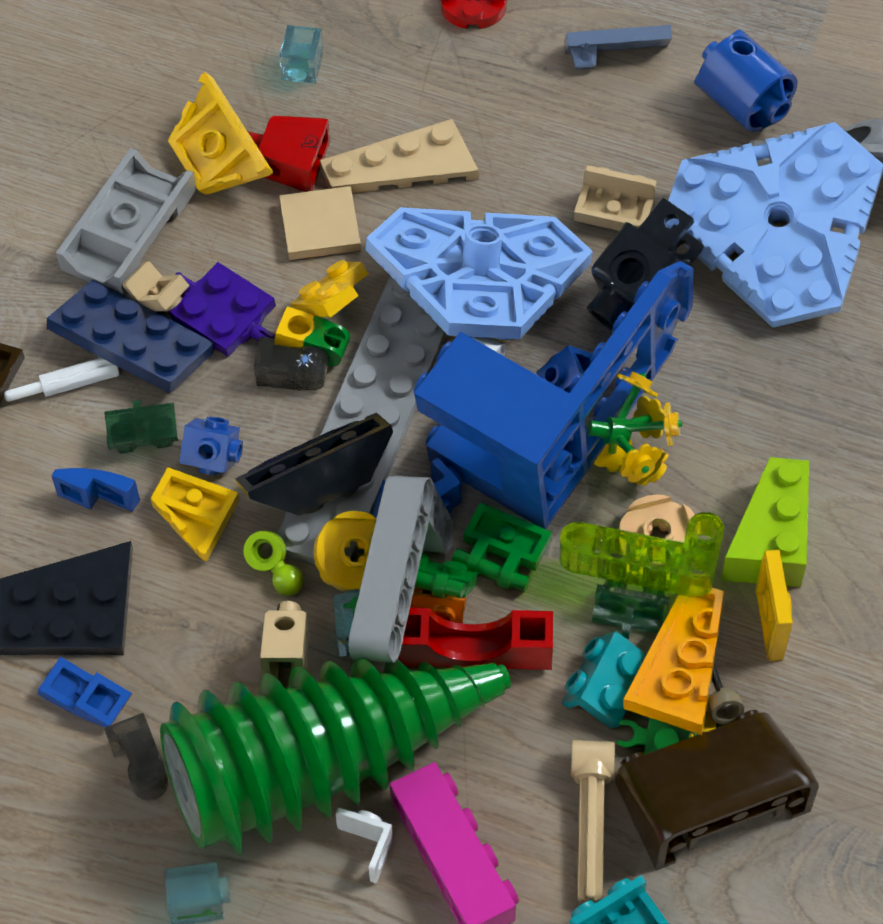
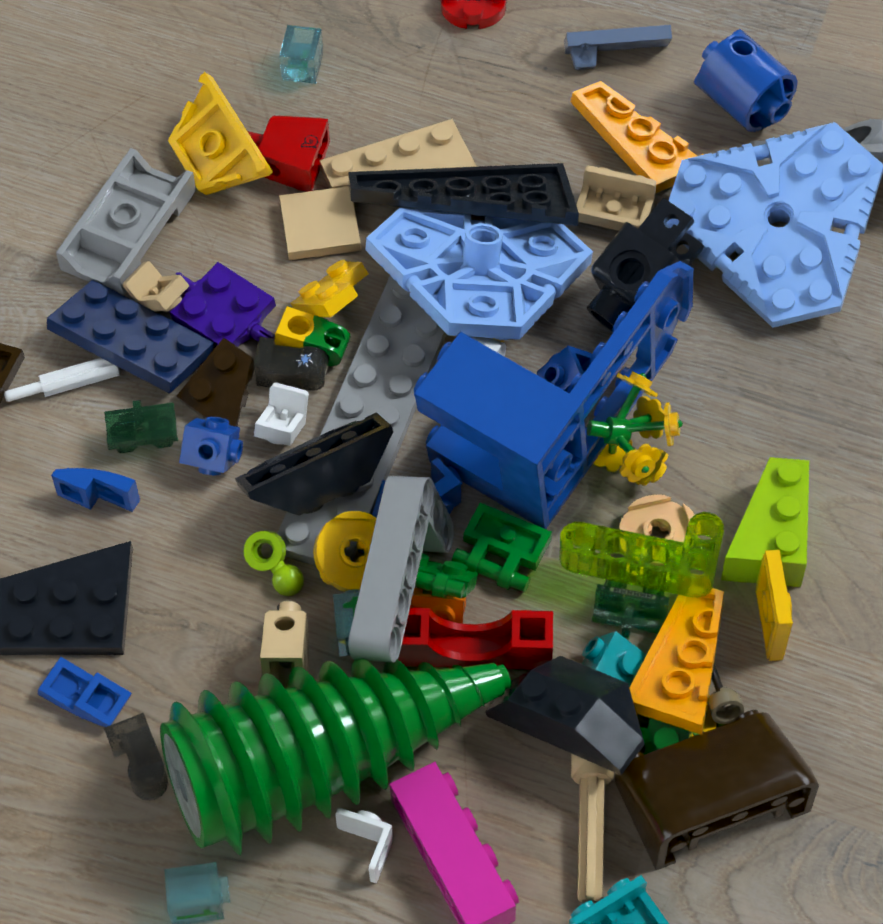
yellow wing [150,467,240,561] -> none
none -> dark brown wing [177,338,256,427]
none -> white bracket [254,383,309,446]
none -> black wing [348,163,579,226]
none -> black wedge [485,656,645,775]
none -> light orange wing [570,81,704,194]

